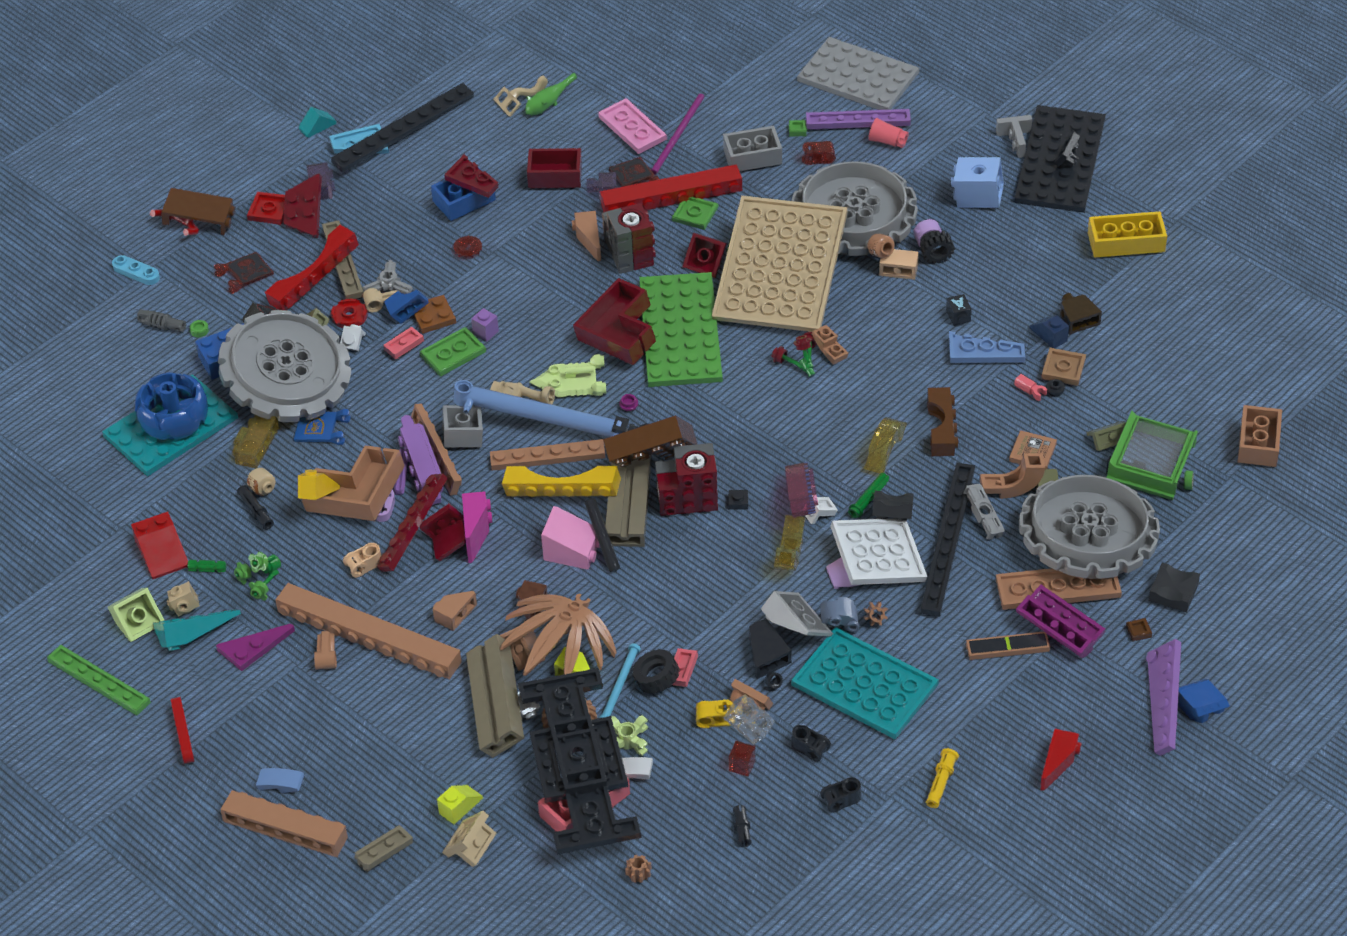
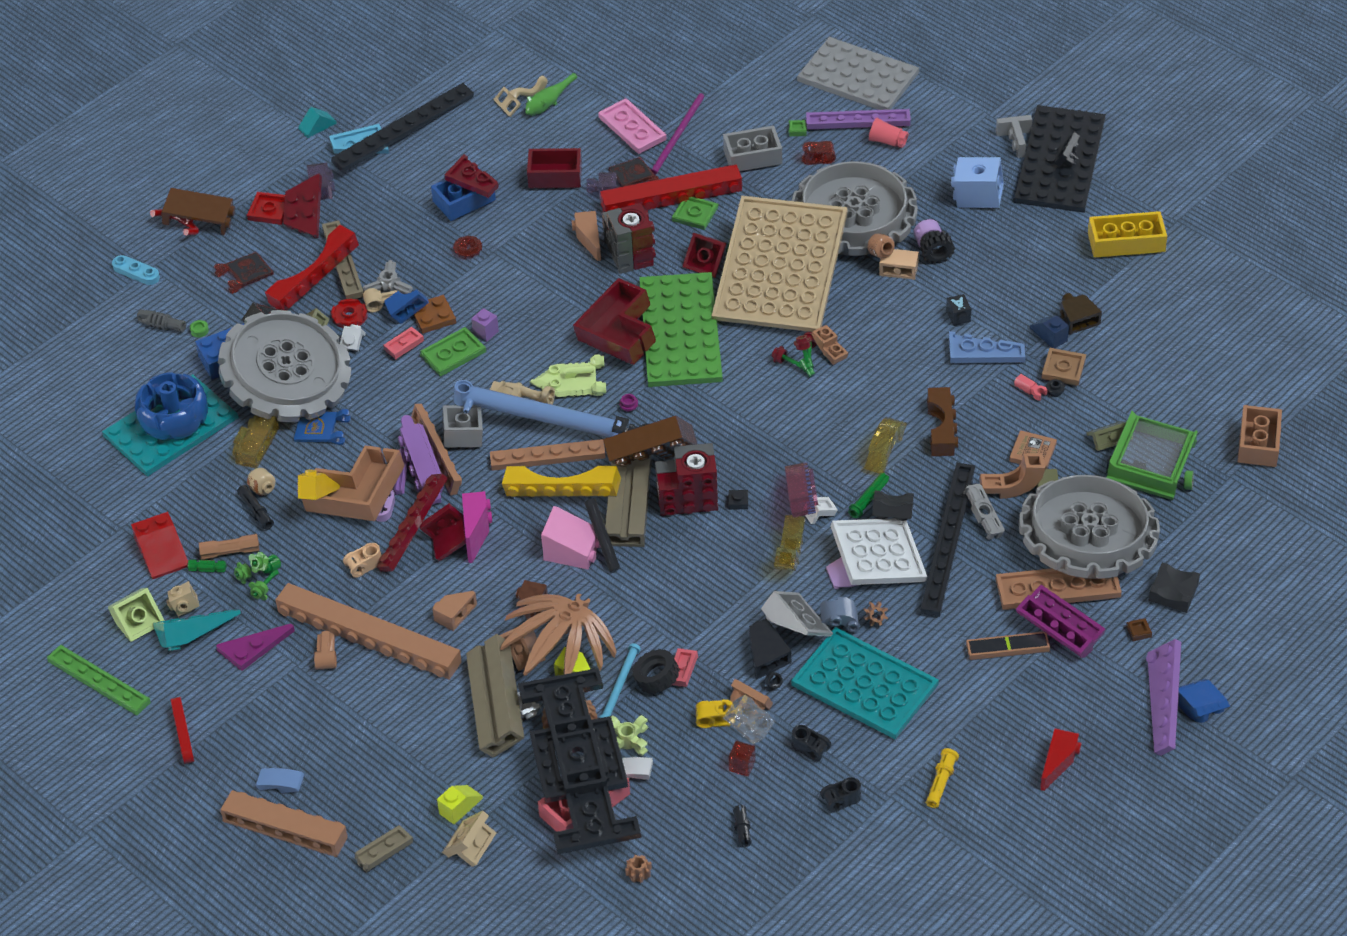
none -> nougat axle [199,534,260,559]

